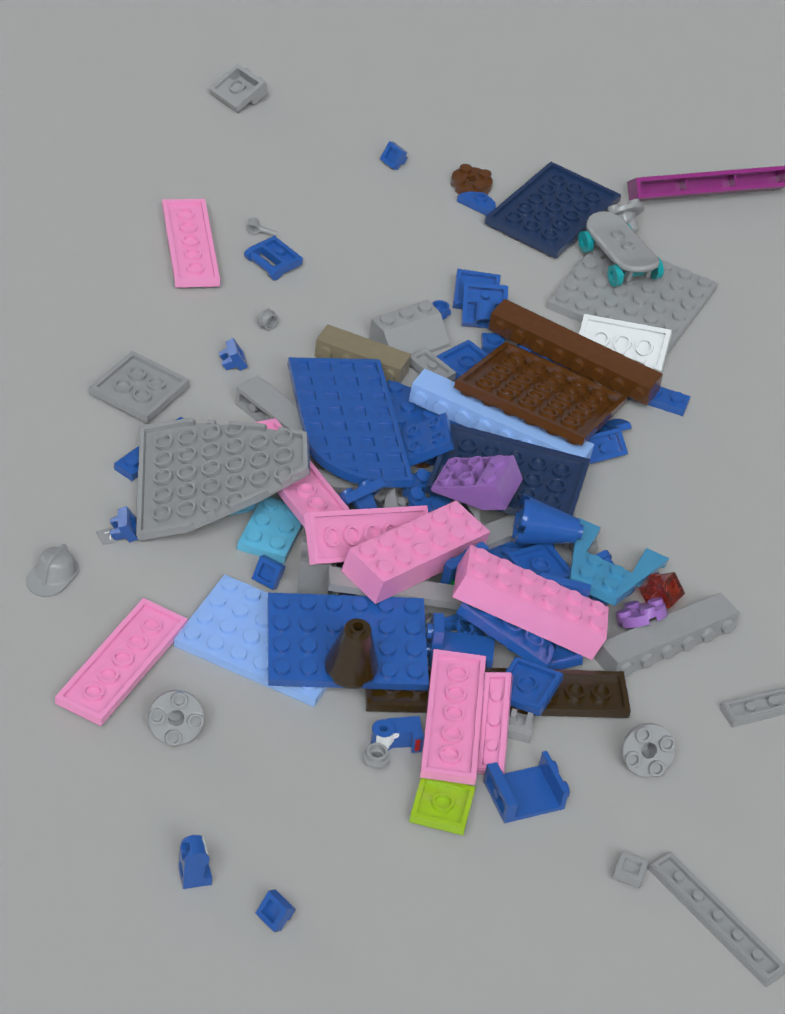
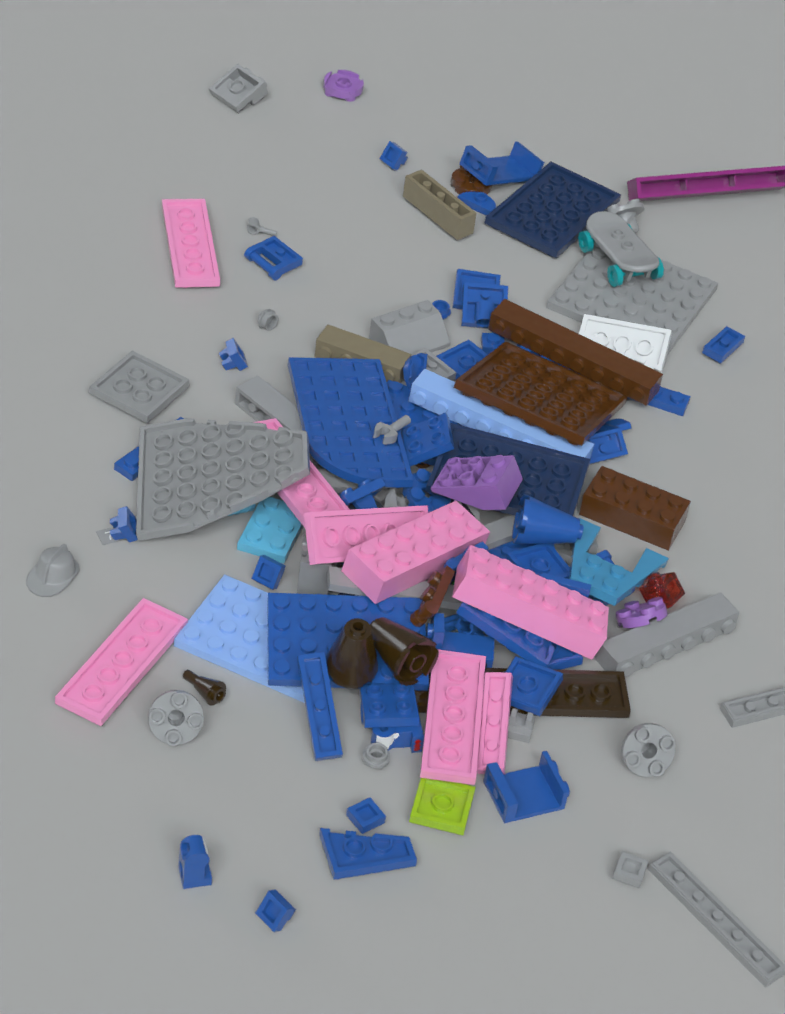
none -> dark brown cone [183,670,226,706]
none -> blue plate [297,652,343,761]
none -> blue wing [319,828,417,880]
none -> medium lavender plate [323,70,364,102]
none -> blue plate [346,797,386,834]
none -> blue plate [359,683,419,728]
none -> dark brown cone [370,617,439,686]
none -> light grey bar [373,415,411,444]
none -> dark tan brick [403,169,477,240]
none -> blue plate [403,353,428,389]
none -> reddish brown plate [410,565,455,627]
none -> blue panel [459,141,544,185]
none -> reddish brown brick [579,466,691,551]
none -> blue plate [702,326,745,363]

